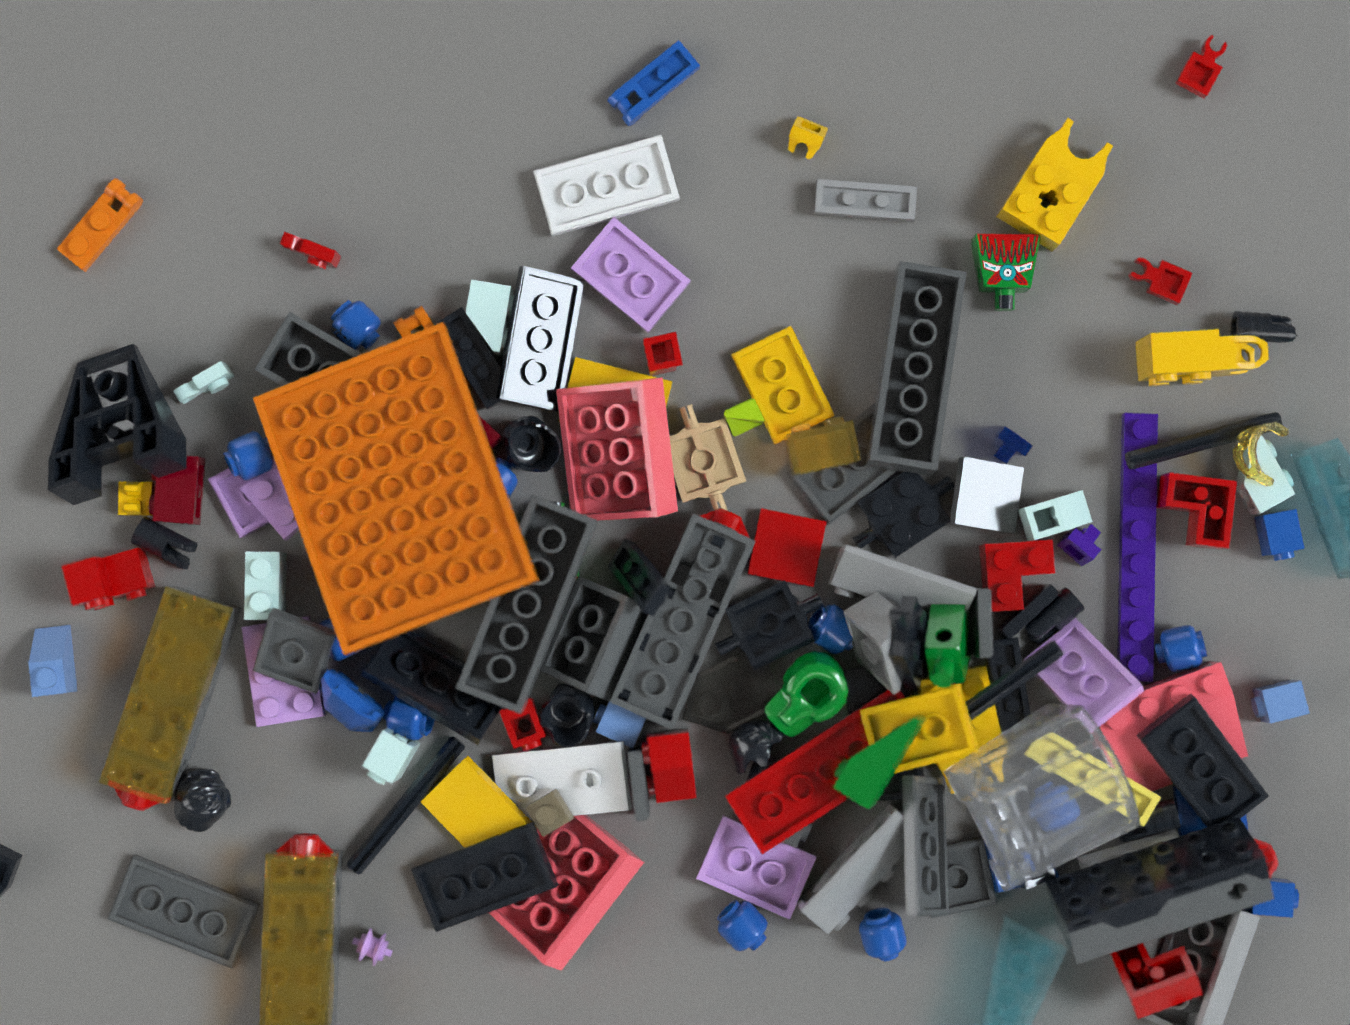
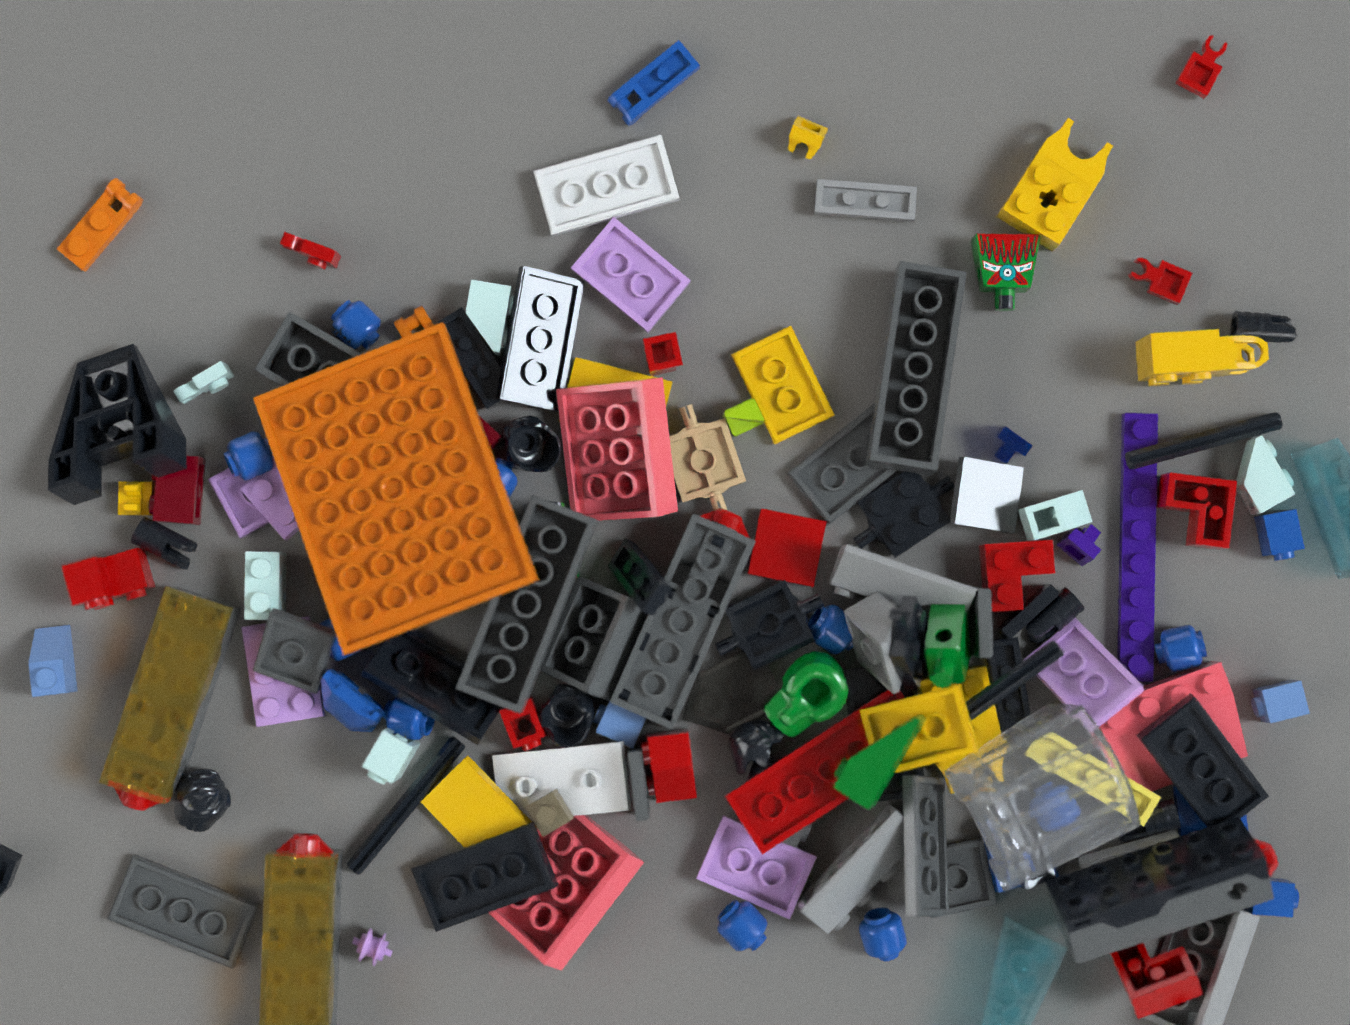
clear yellow brick [784,416,861,477] -> none
clear yellow helmet [1232,422,1290,486] -> none

